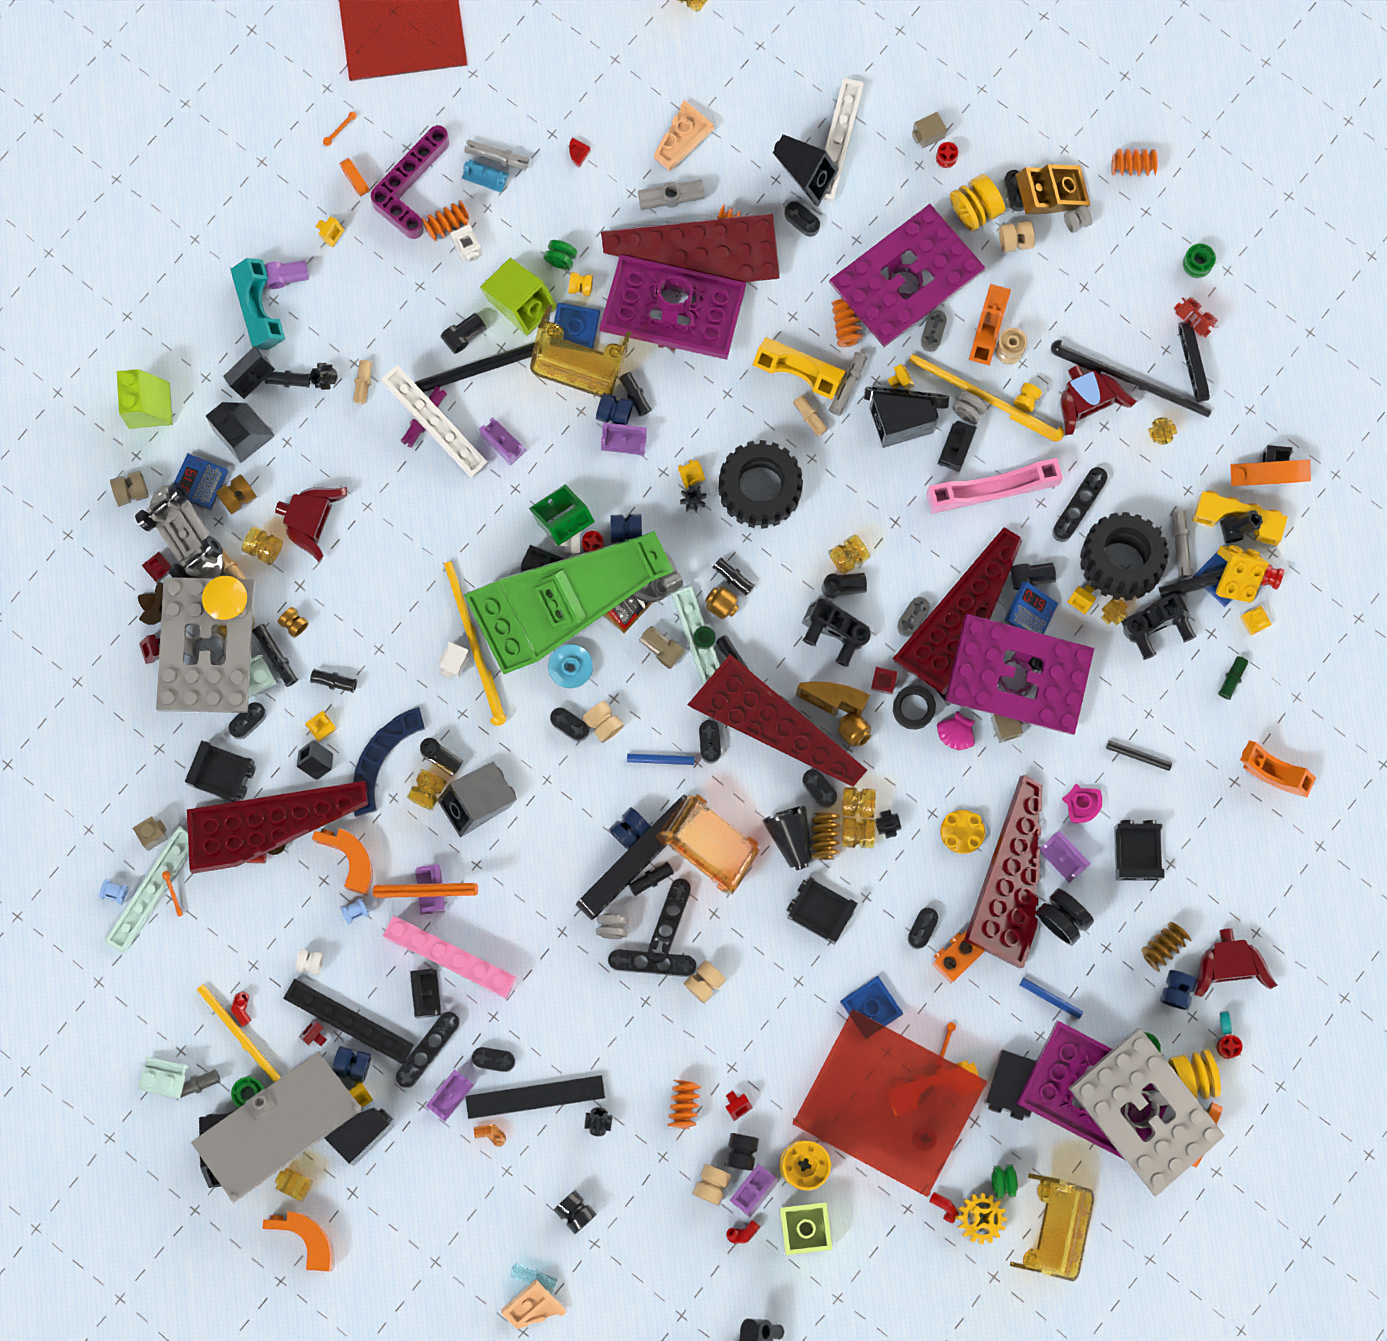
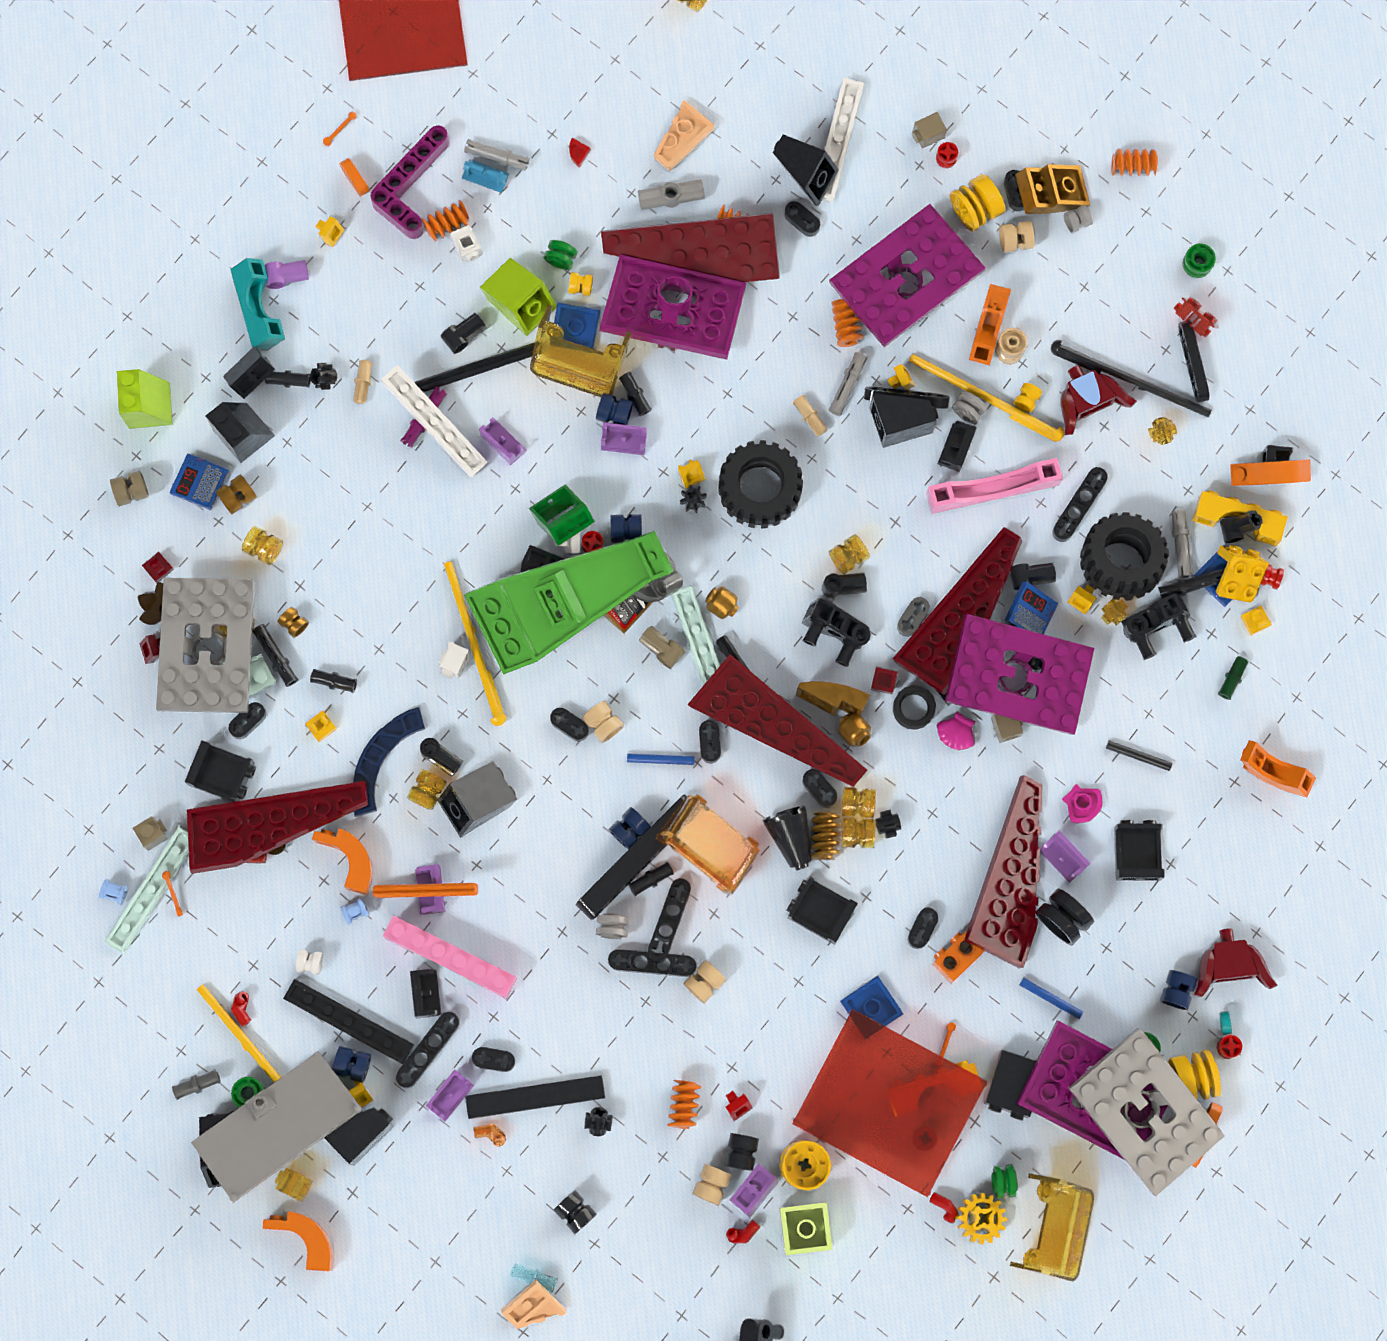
light grey piece [135,482,224,579] -> none
light aqua plate [137,1057,188,1099] -> none
yellow dish [202,576,247,620] -> none
tan axle [222,548,247,579] -> none
dark red torso [275,487,347,563] -> none
black panel [296,740,333,780] -> none
dark red tile [299,1019,327,1047] -> none
medium azure dish [548,644,593,689] -> none
dark green tile [693,626,716,650] -> none
black pin [712,557,755,596] -> none
yellow arch [752,337,846,400] -> none
dark grey beam [920,310,947,352] -> none
yellow dish [940,810,985,854] -> none
pearl gold piece [1141,922,1192,972] -> none

